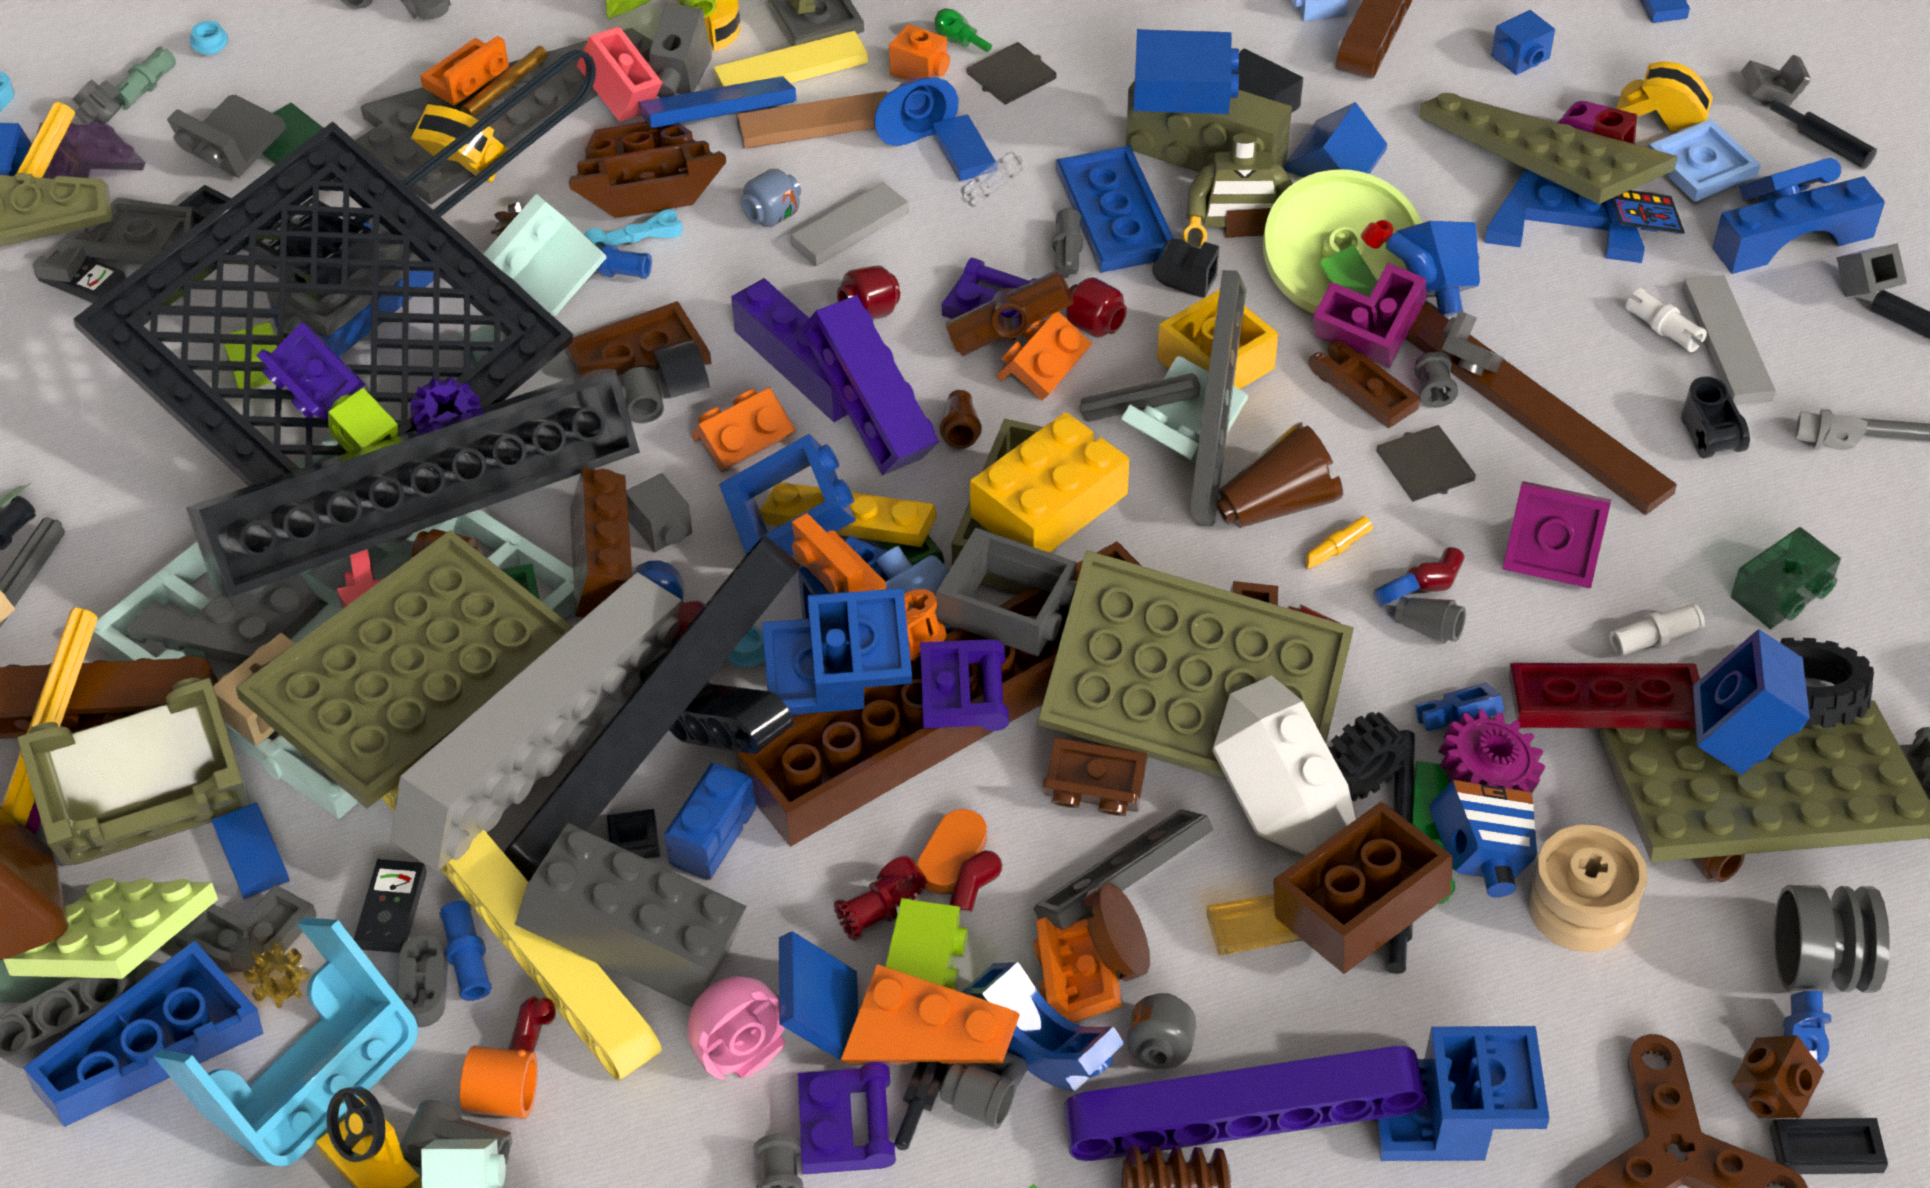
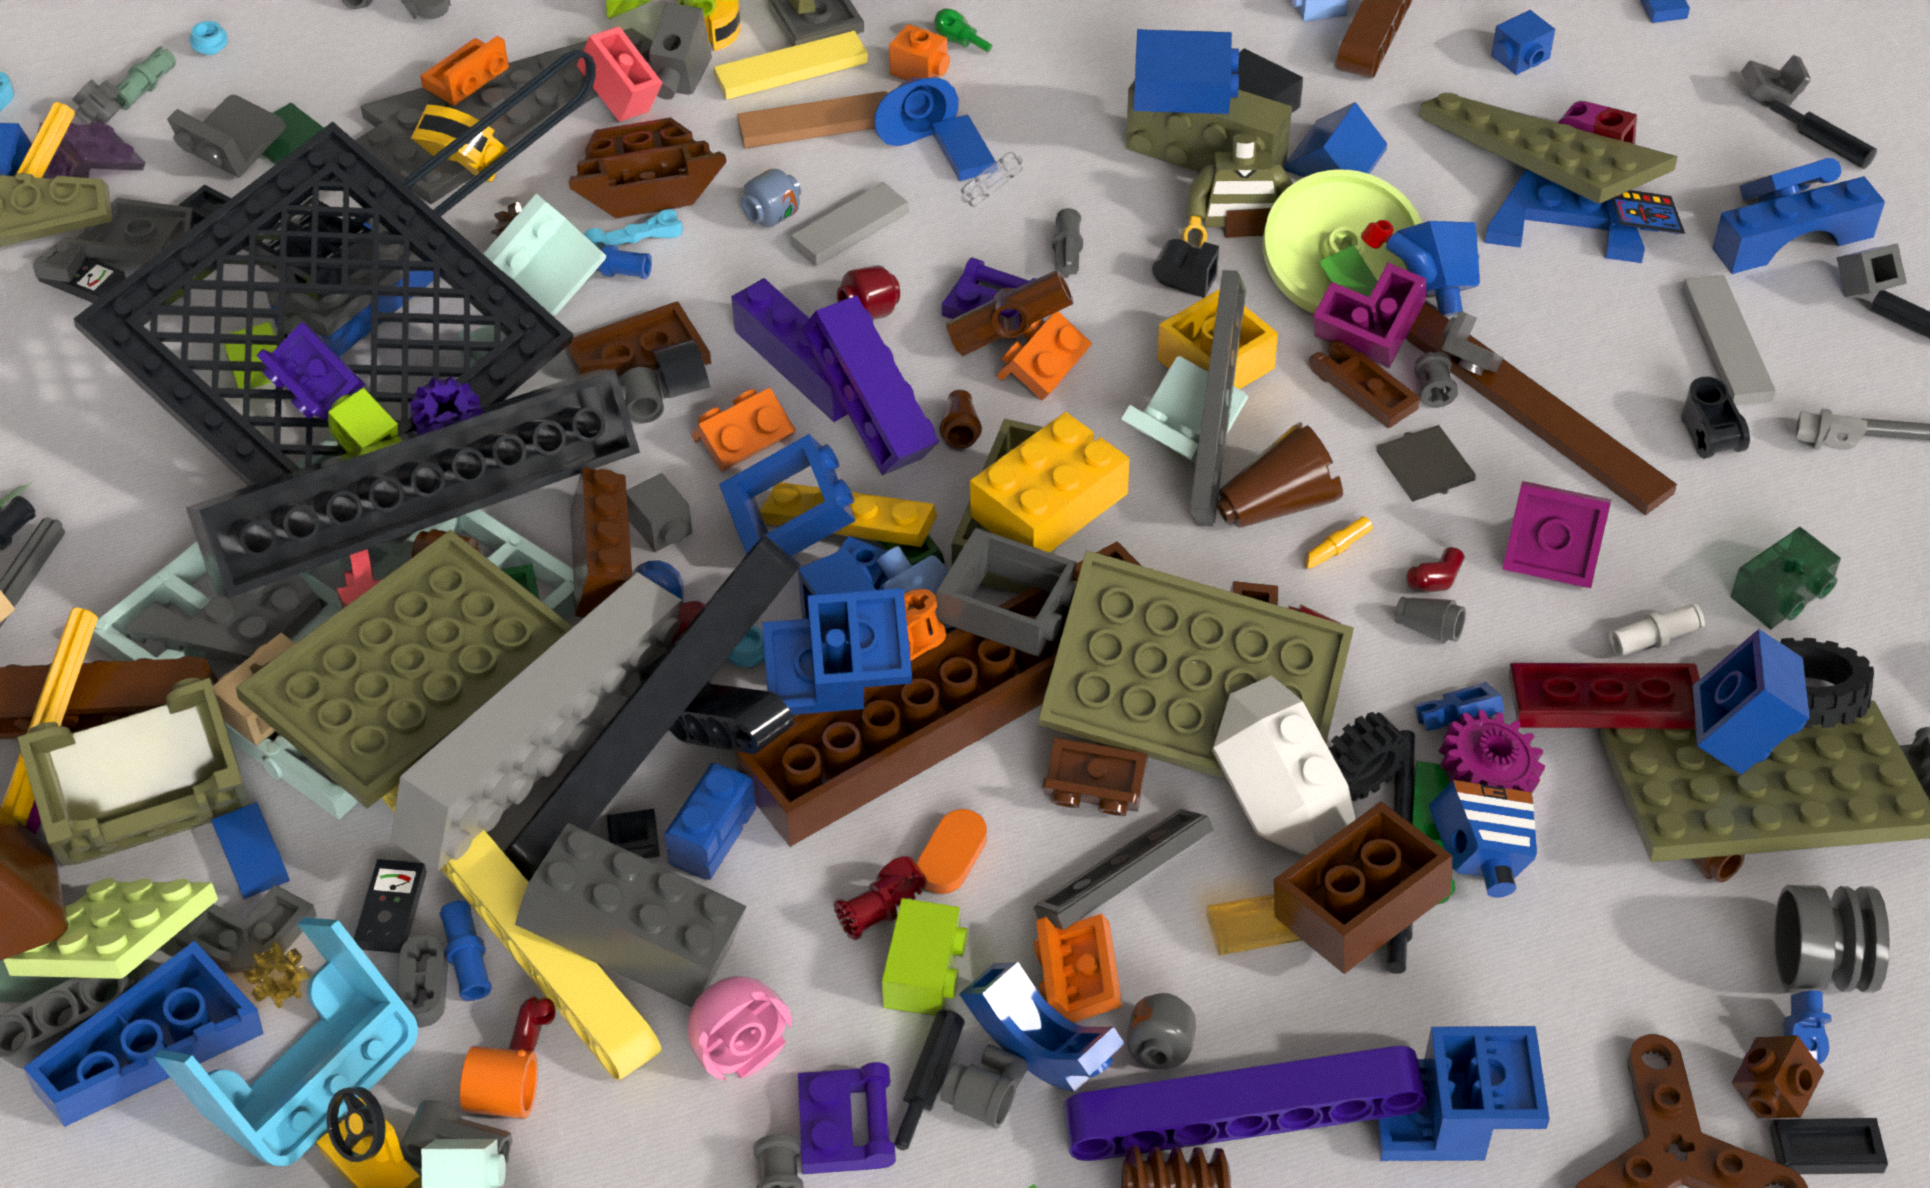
pearl gold bar [461,46,548,117] -> none
blue tile [639,76,797,128] -> none
blue tile [779,931,858,1064] -> none
orange bracket [791,513,886,594] -> none
orange wing [841,964,1020,1064] -> none
dark purple plate [920,640,1009,731] -> none
dark red arm [949,850,1003,912] -> none
clear smoke piece [967,42,1057,105] -> none
blue tile [1056,145,1174,273] -> none
dark red head [1066,277,1127,338] -> none
dark grey axle [1079,373,1201,422] -> none
reddish brown tile [1084,882,1150,982] -> none
blue tile [1373,572,1421,607] -> none
tan wheel [1528,824,1647,952] -> none
yellow brick [1616,61,1713,133] -> none
white pin [1626,288,1707,352] -> none
light blue plate [1648,120,1761,202] -> none

